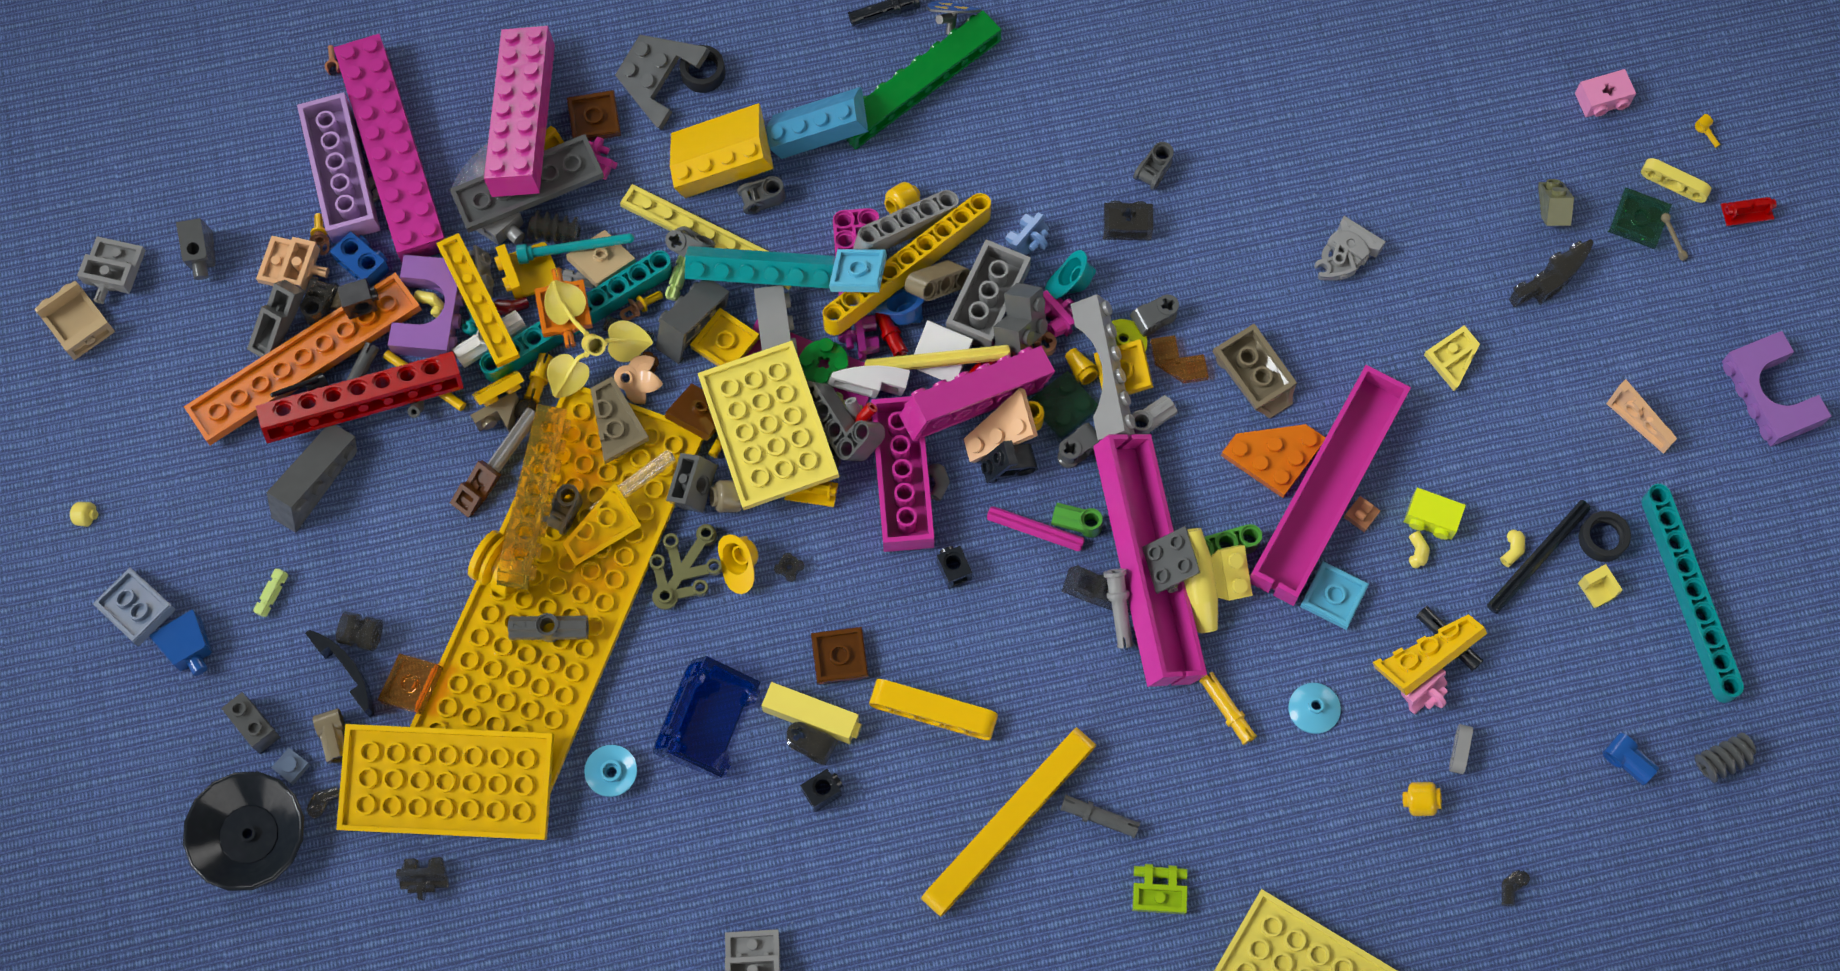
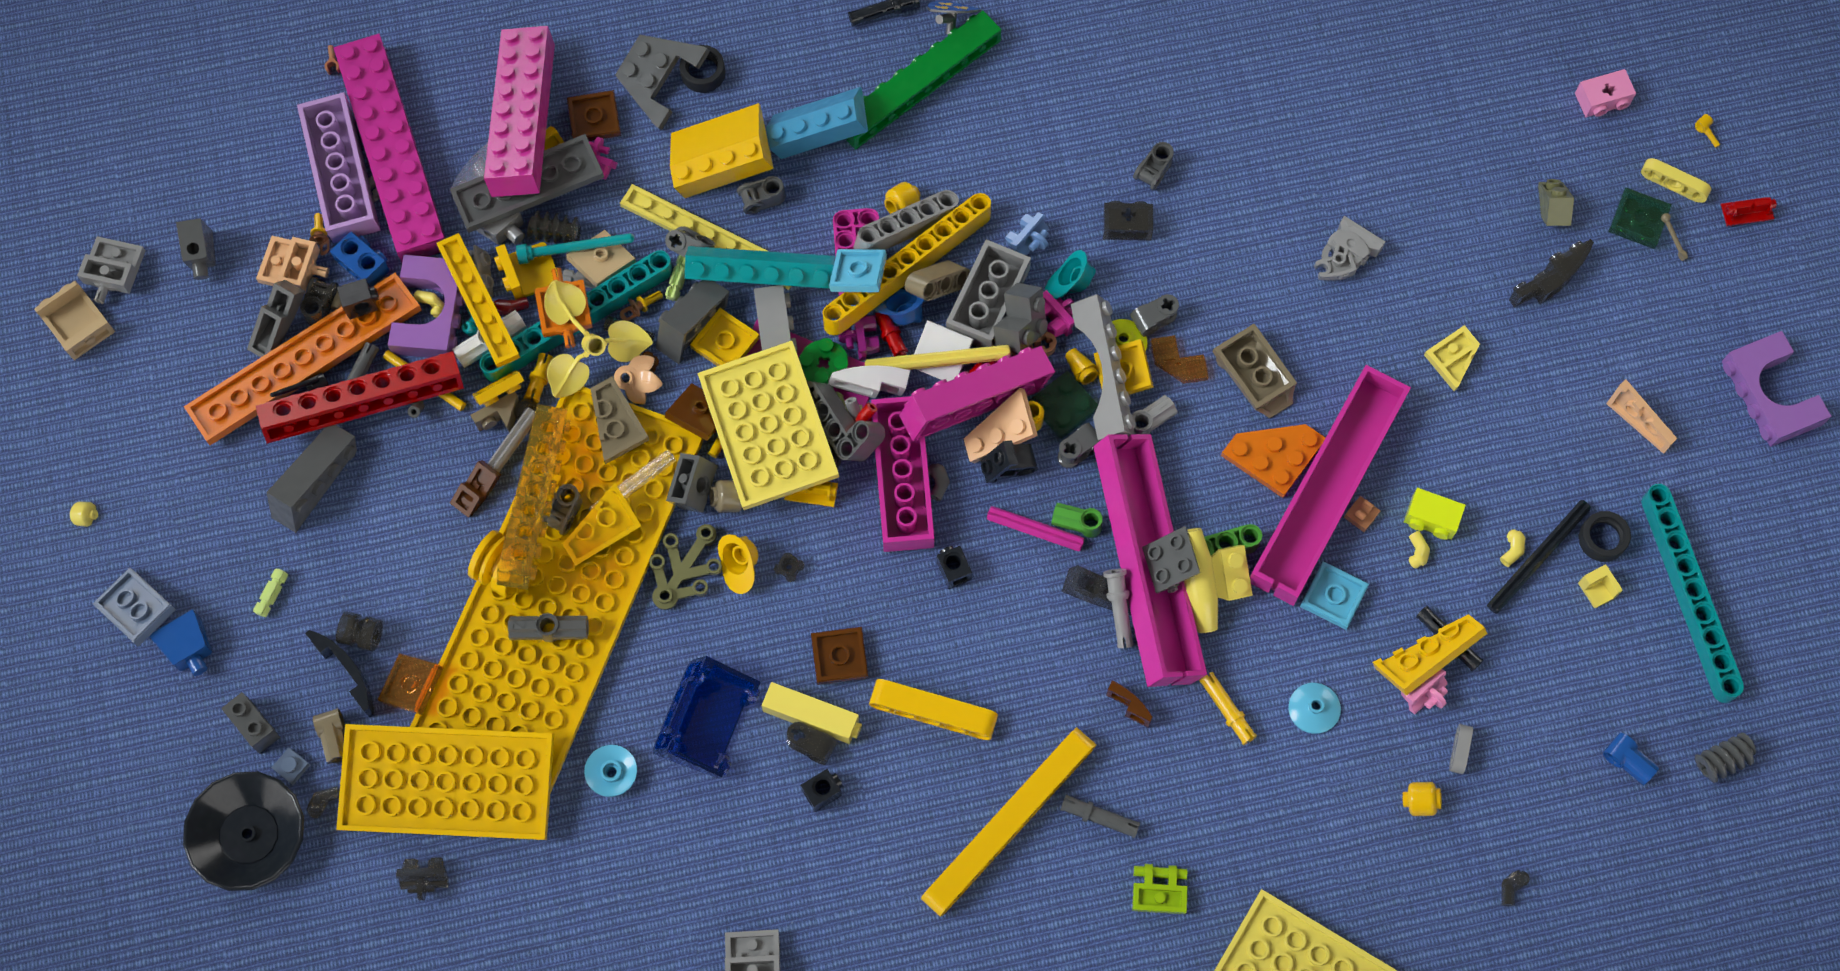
none -> reddish brown slope [1106,680,1152,728]

